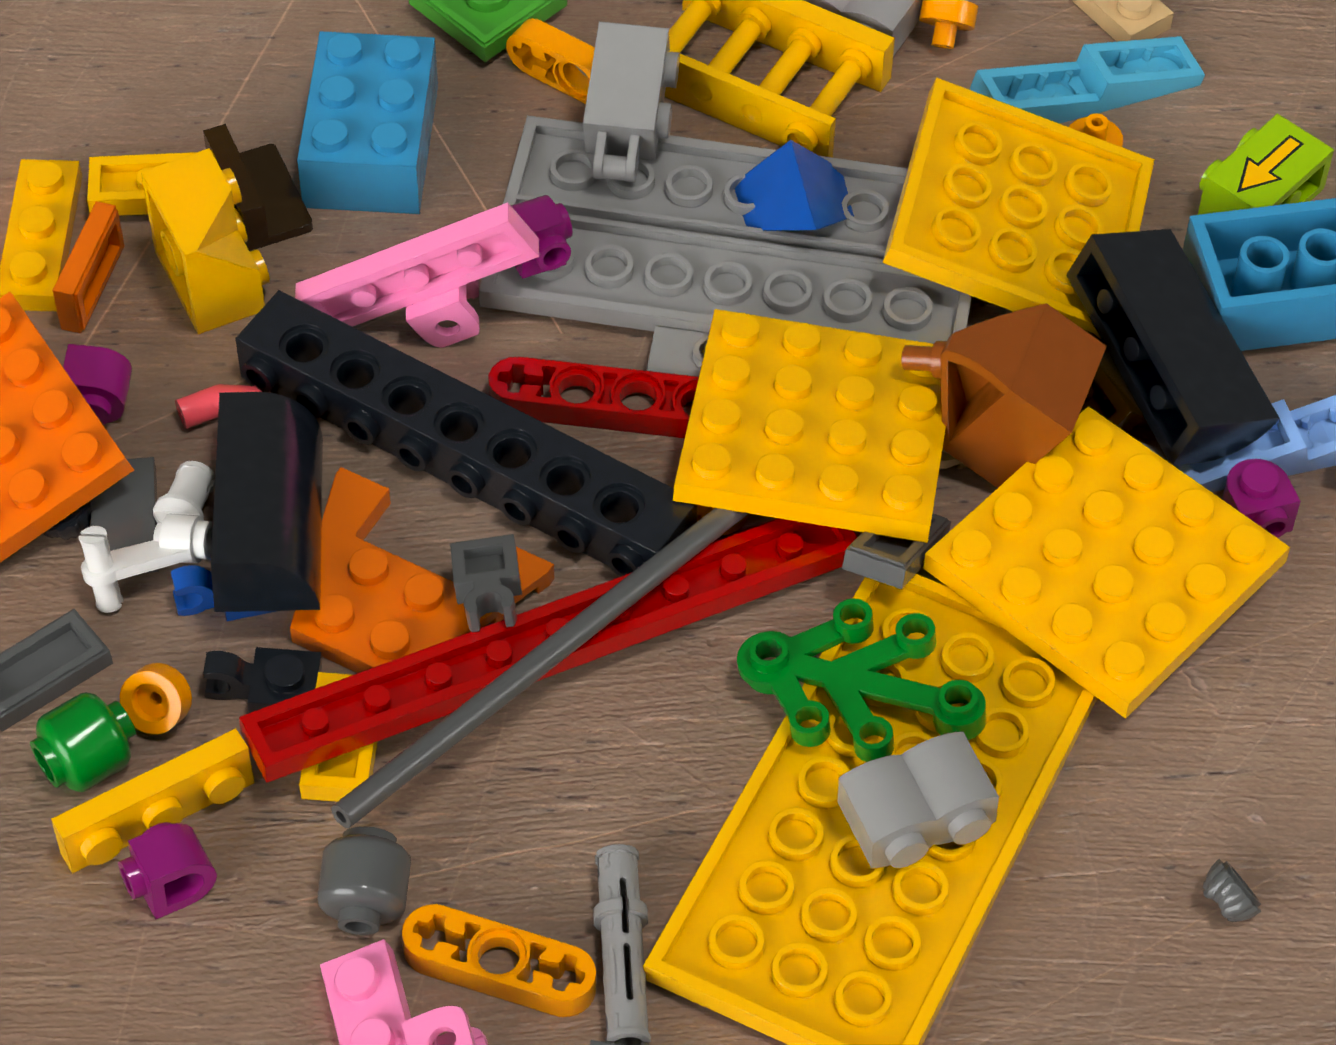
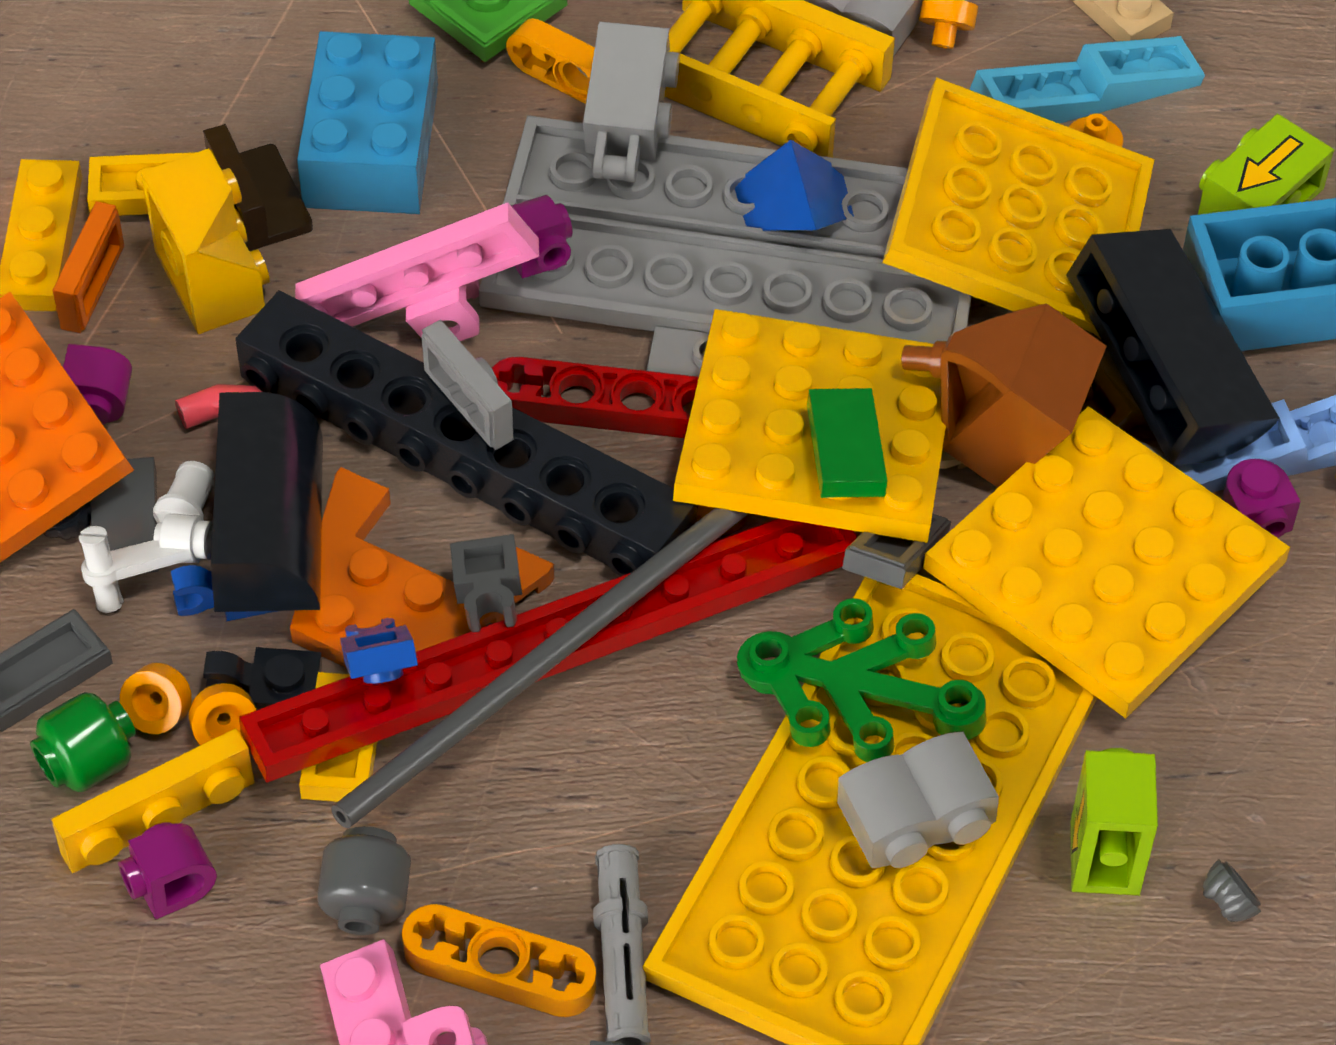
none -> light orange tile [189,683,256,745]
none -> blue plate [340,618,418,684]
none -> light grey plate [422,320,514,450]
none -> green tile [807,388,888,498]
none -> lime brick [1070,748,1158,896]

